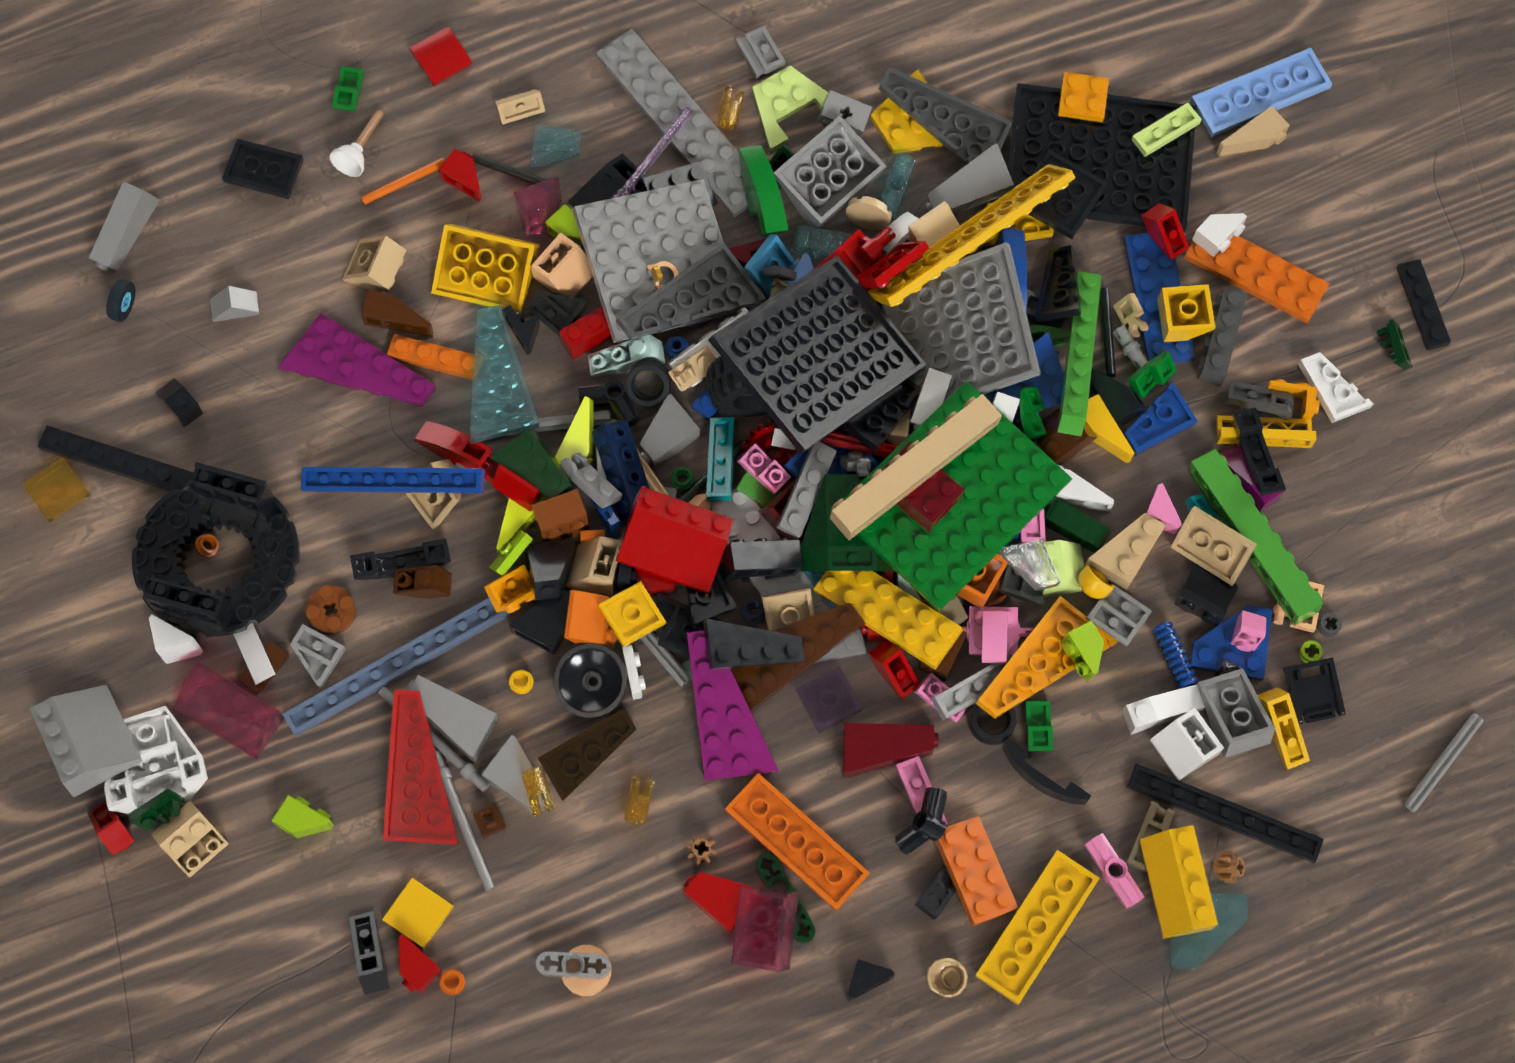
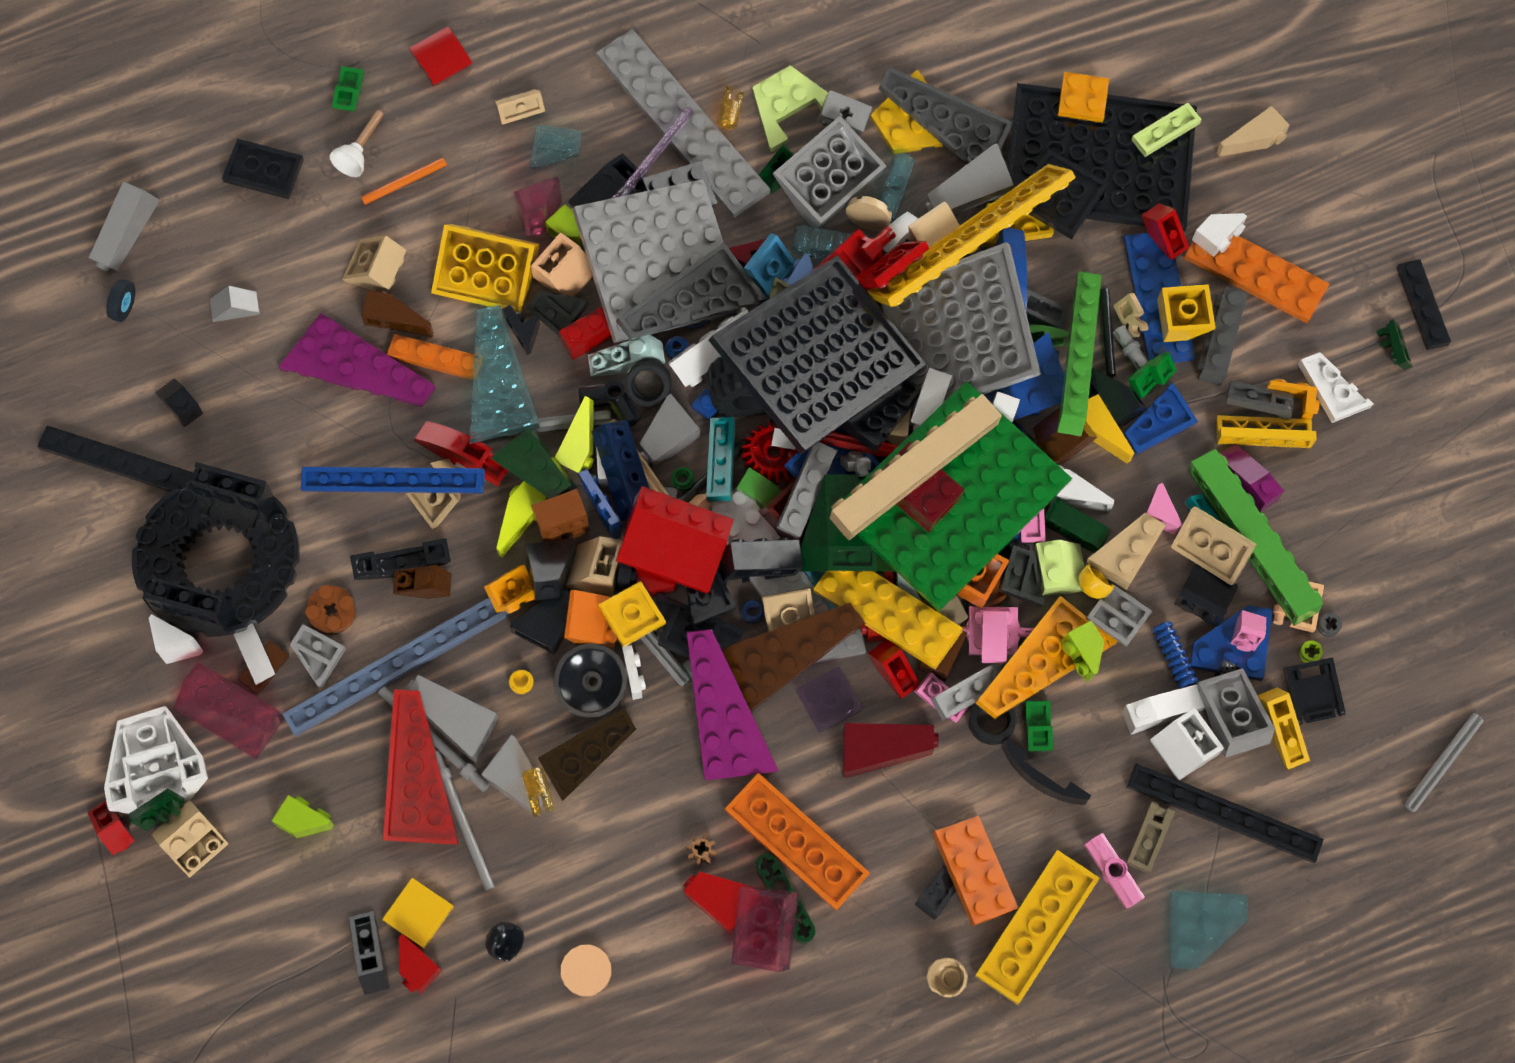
clear yellow tile [22,457,91,523] -> none
light grey slope [30,685,142,797] -> none
orange plate [194,534,219,558] -> none
red slope [439,148,482,202] -> none
orange plate [439,969,465,995] -> none
pearl dark grey bar [472,153,559,192] -> none
reddish brown tile [473,804,506,839] -> none
lime plate [489,530,533,576] -> none
red slope [493,464,541,511] -> none
light grey beam [536,952,611,979] -> none
light grey hinge [560,453,622,509] -> none
orange tile [580,529,605,544] -> none
clear yellow hinge [624,775,654,824] -> none
light nougat piece [647,261,678,291] -> none
tan plate [668,345,716,392] -> none
black wing [703,619,805,670] -> none
light grey plate [735,26,785,79] -> none
bright pink slope [737,443,791,494] -> none
green slope [738,145,788,236] -> none
dark grey tile [763,266,797,281] -> none
black slope [846,959,895,1002] -> none
bright pink plate [895,756,948,826] -> none
black piece [895,787,947,855] -> none
clear wing [999,539,1060,591] -> none
green slope [1019,386,1047,439] -> none
black wing [1034,245,1081,323] -> none
yellow slope [1139,825,1218,939] -> none
light blue plate [1190,48,1332,137] -> none
medium nougat gear [1213,851,1245,883] -> none
black slope [1232,407,1286,496] -> none
none -> black hair [485,922,524,962]

